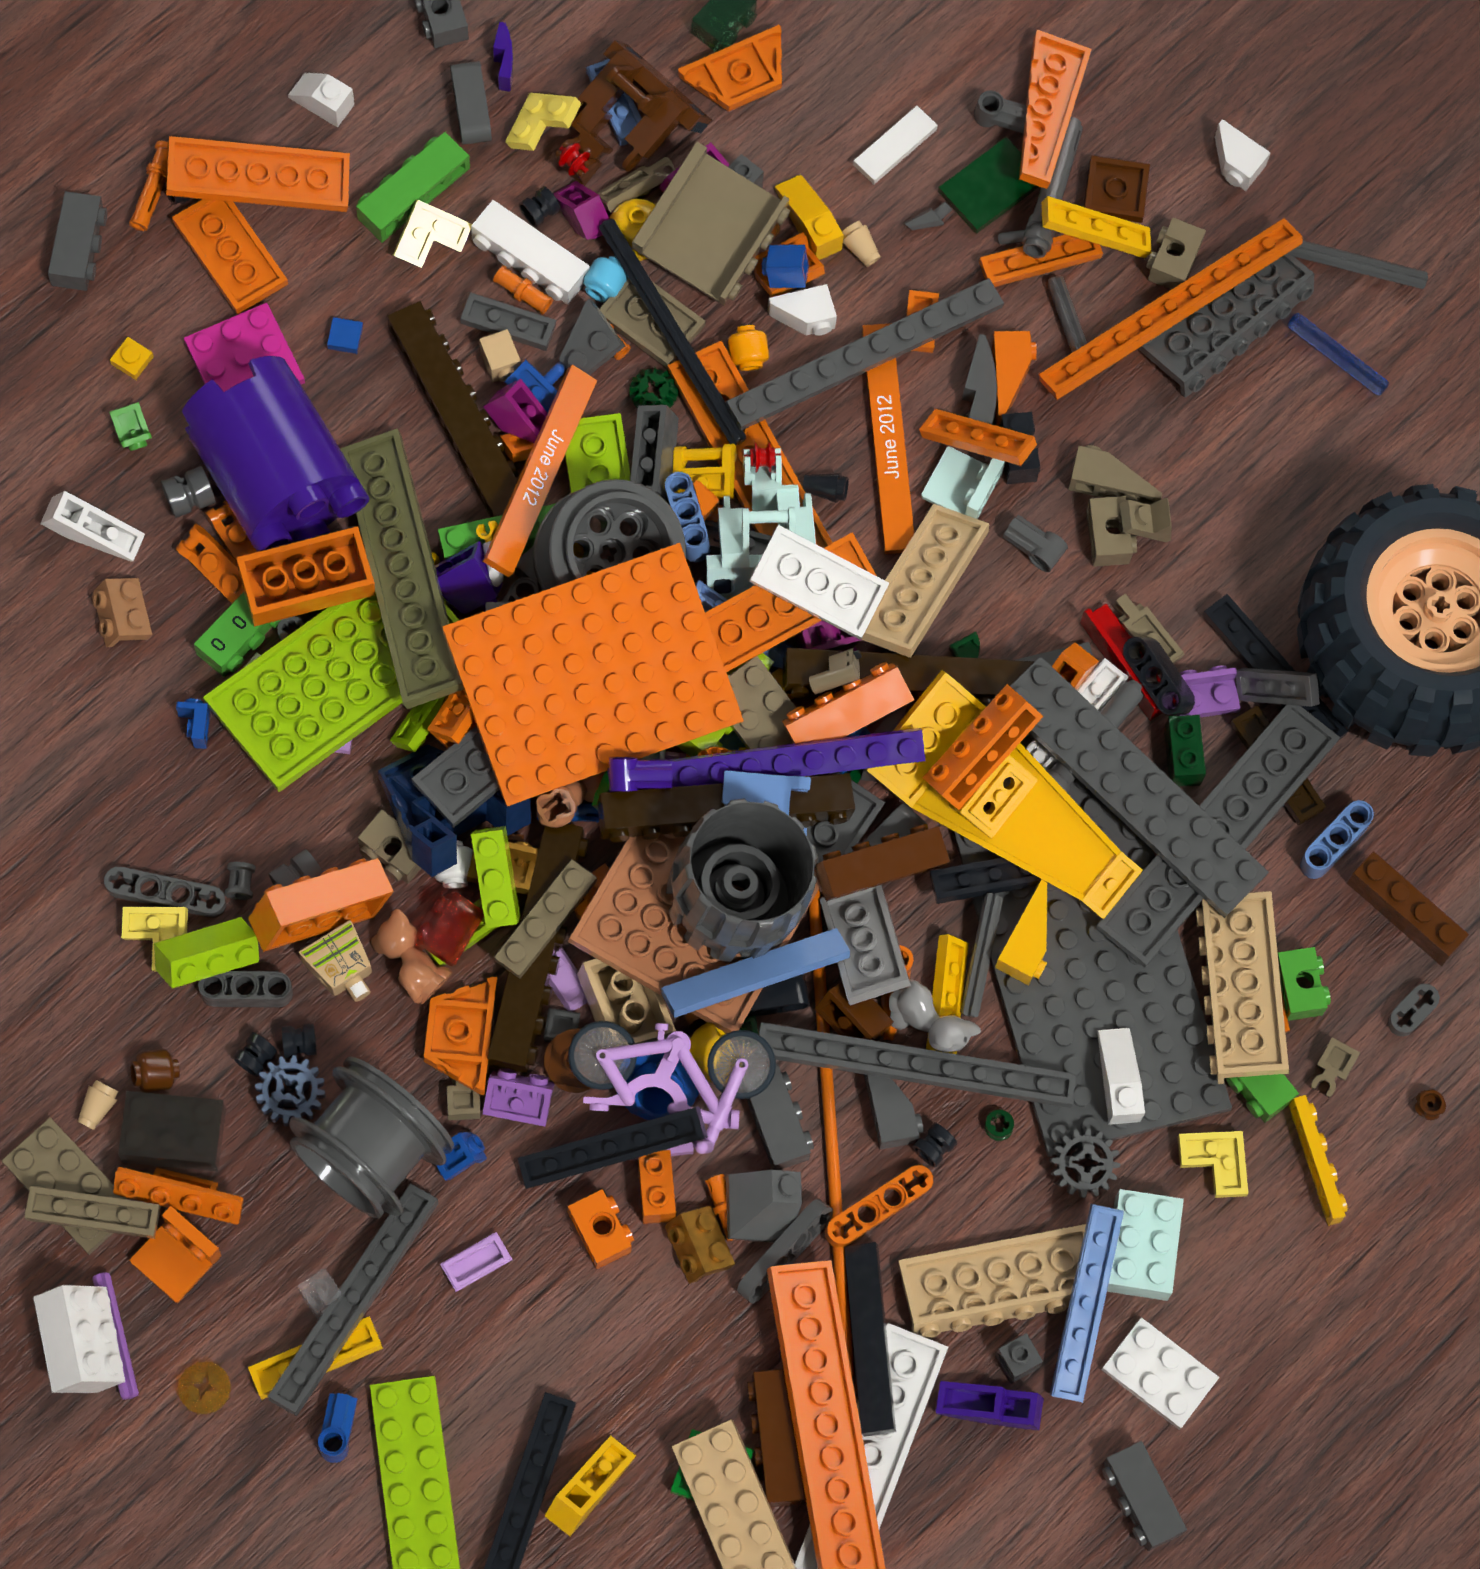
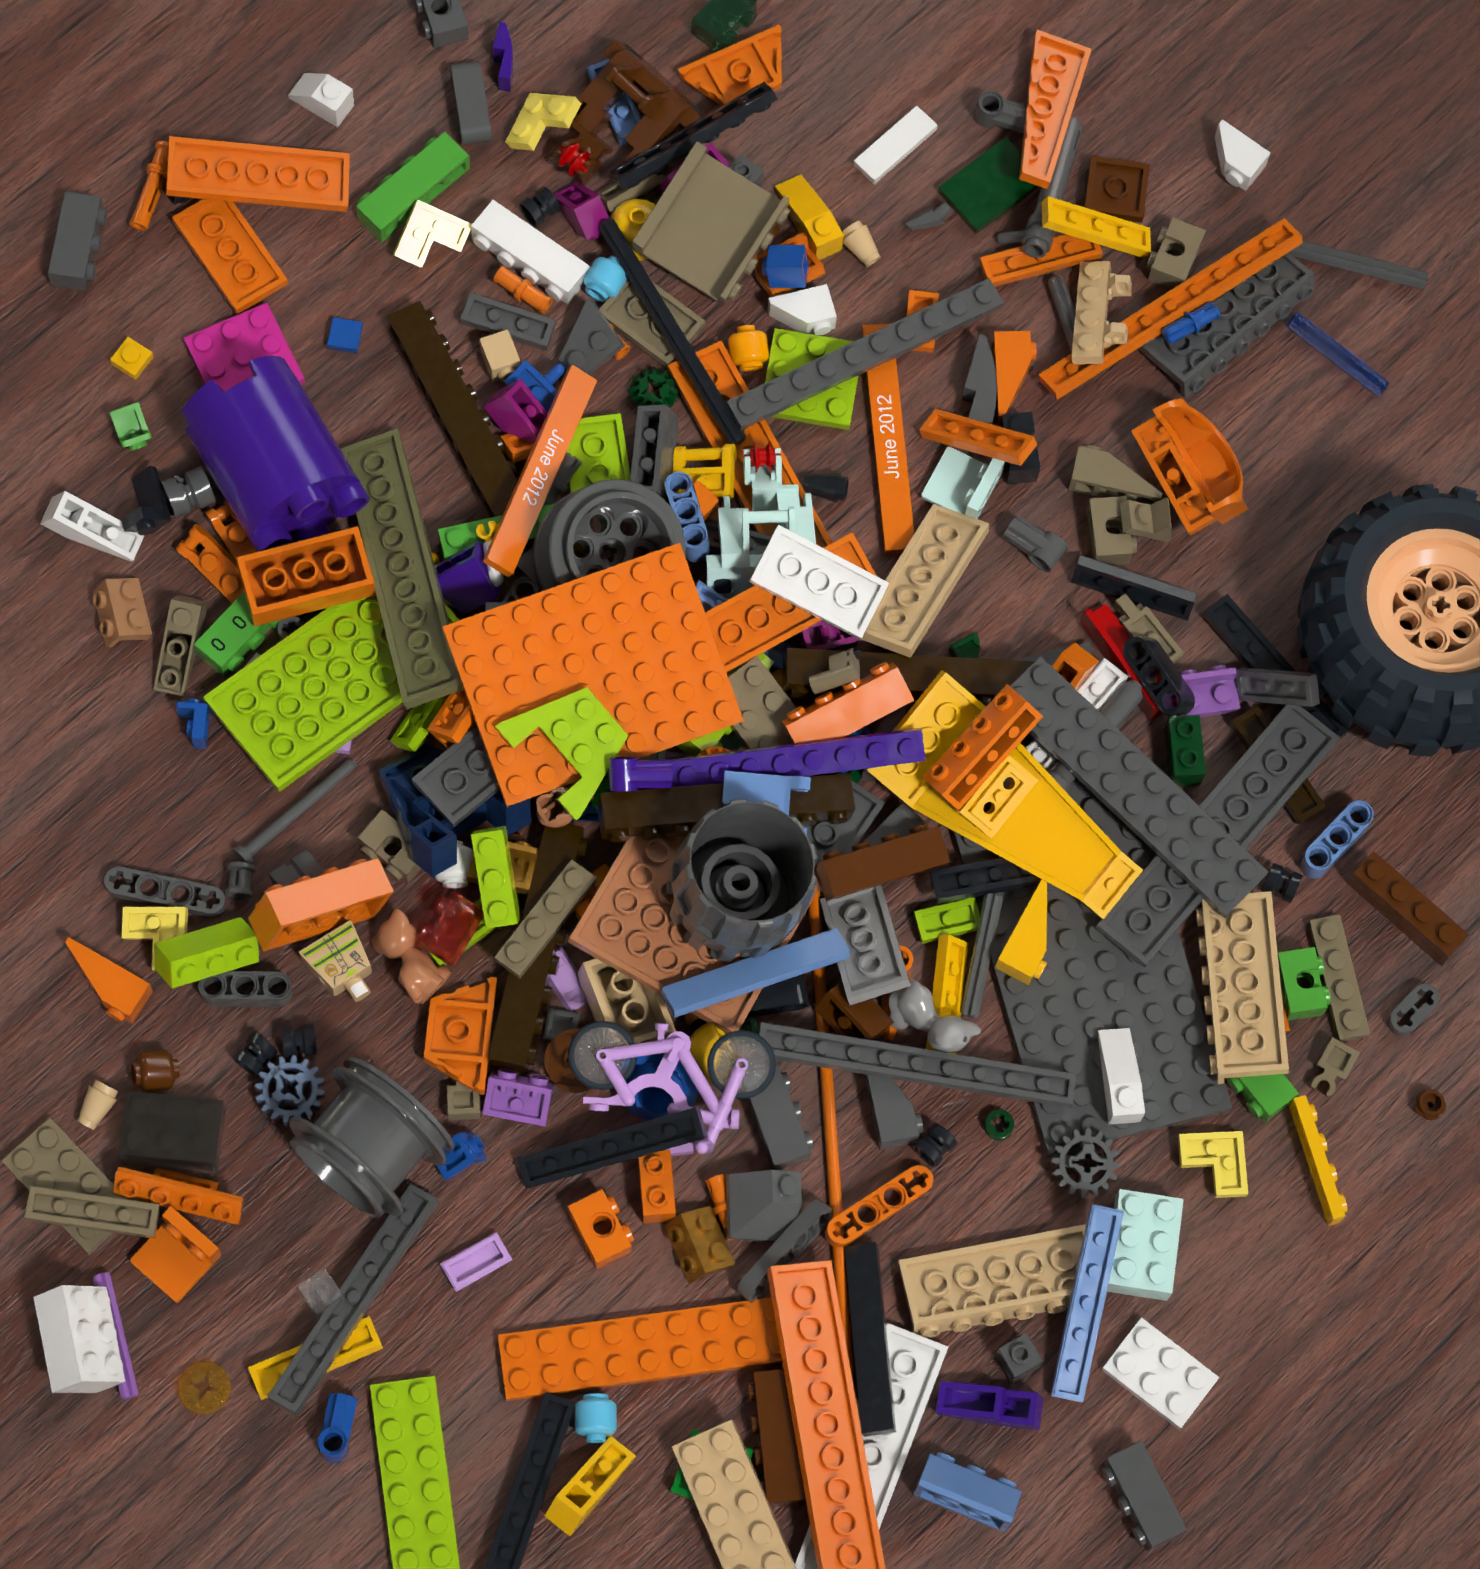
none -> orange slope [65,937,153,1024]
none -> black bracket [121,466,171,535]
none -> dark tan slope [153,595,208,697]
none -> dark grey bar [233,759,357,864]
none -> lime wing [494,687,629,821]
none -> orange plate [498,1297,782,1401]
none -> dark grey pin [543,452,582,506]
none -> medium azure head [575,1394,617,1443]
none -> black plate [610,82,778,190]
none -> lime plate [765,328,859,430]
none -> lime plate [913,897,980,944]
none -> medium blue slope [913,1452,1022,1533]
none -> tan hinge [1071,261,1132,364]
none -> black plate [1071,555,1197,621]
none -> orange piece [1131,399,1248,536]
none -> blue axle [1162,301,1220,344]
none -> black wheel [1262,863,1303,903]
none -> dark tan plate [1308,914,1370,1042]

